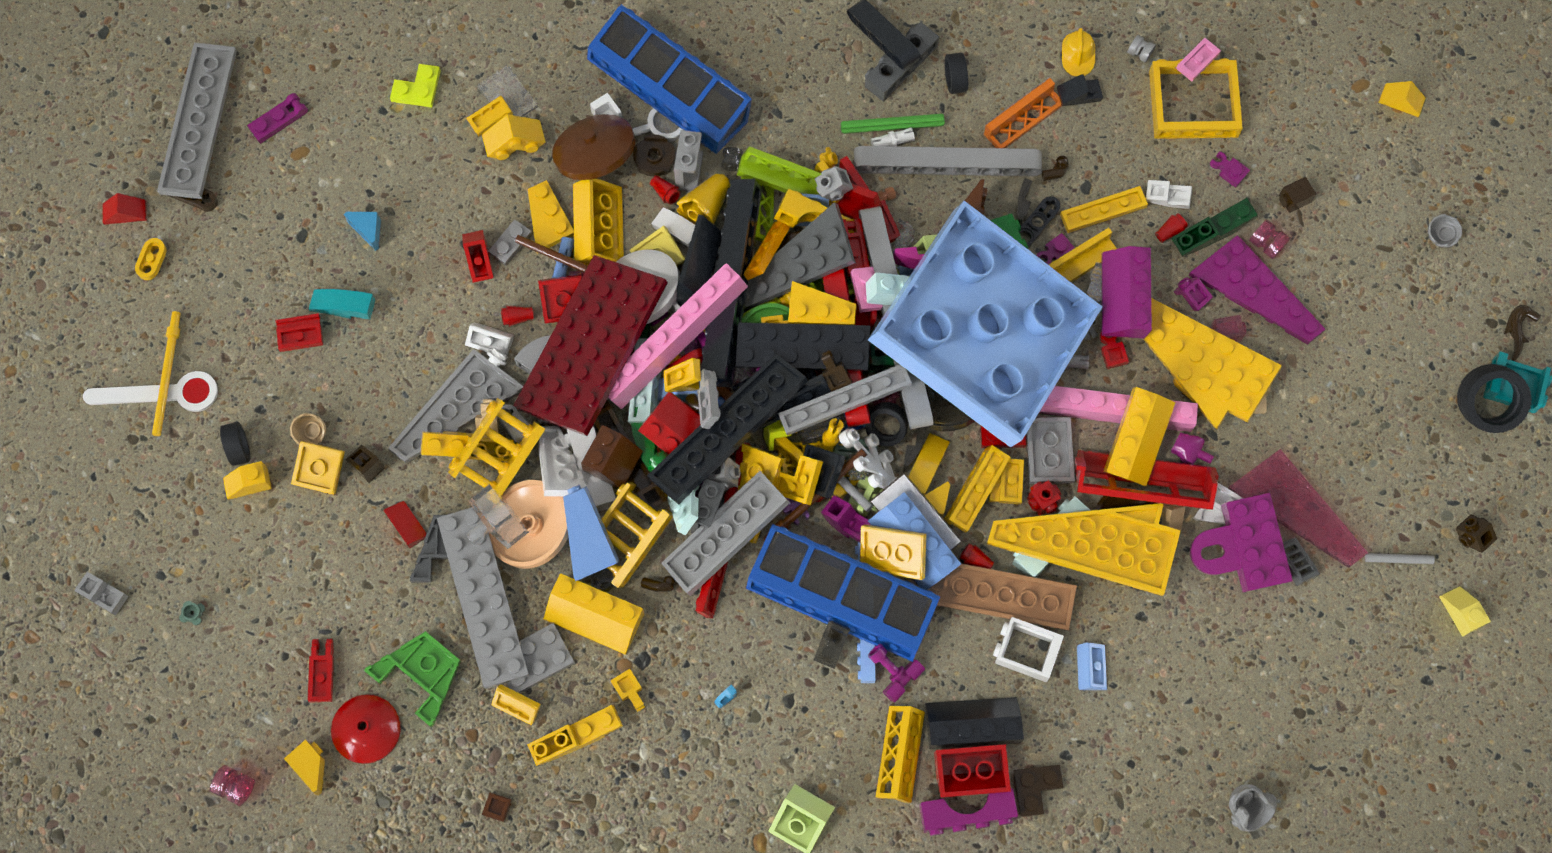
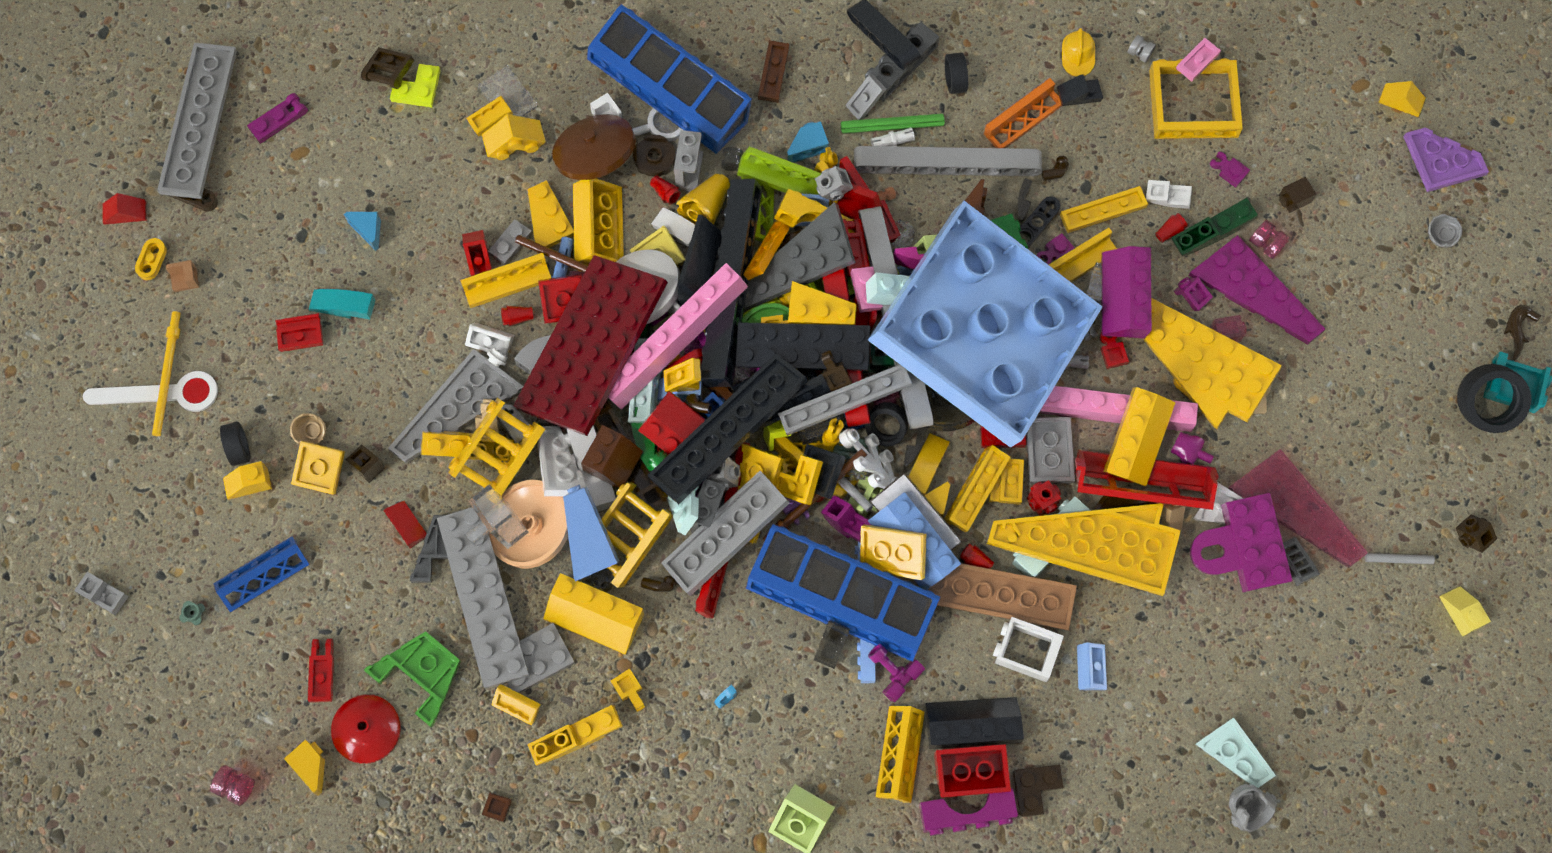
light grey hinge [697,369,720,429] -> none
none -> medium nougat panel [166,260,199,292]
none -> blue fence [213,536,309,612]
none -> dark brown plate [361,47,414,89]
none -> yellow fence [460,253,551,308]
none -> reddish brown plate [758,40,790,103]
none -> dark azure slope [787,121,829,163]
none -> light grey plate [845,74,886,120]
none -> light aqua wing [1195,718,1276,788]
none -> medium lavender plate [1403,128,1489,192]

